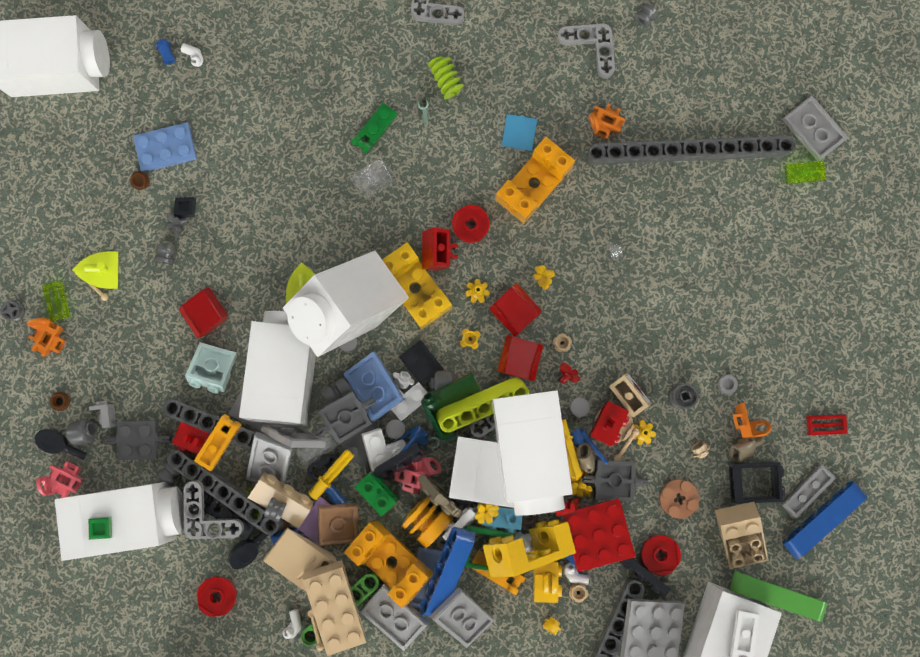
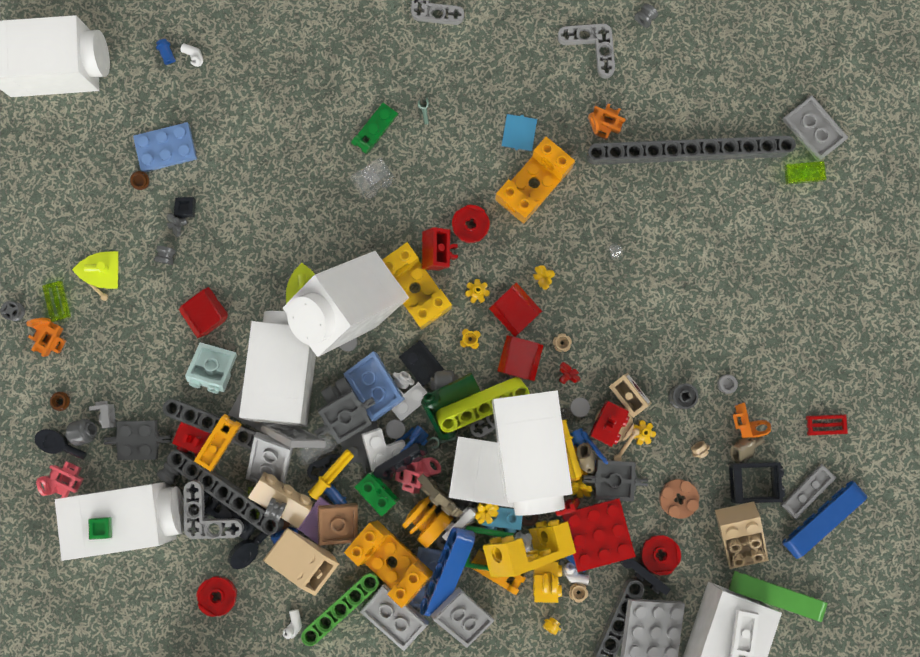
tan brick [303,560,366,656] -> none
tan hinge [307,609,324,651] -> none
lime piece [428,56,464,99] -> none

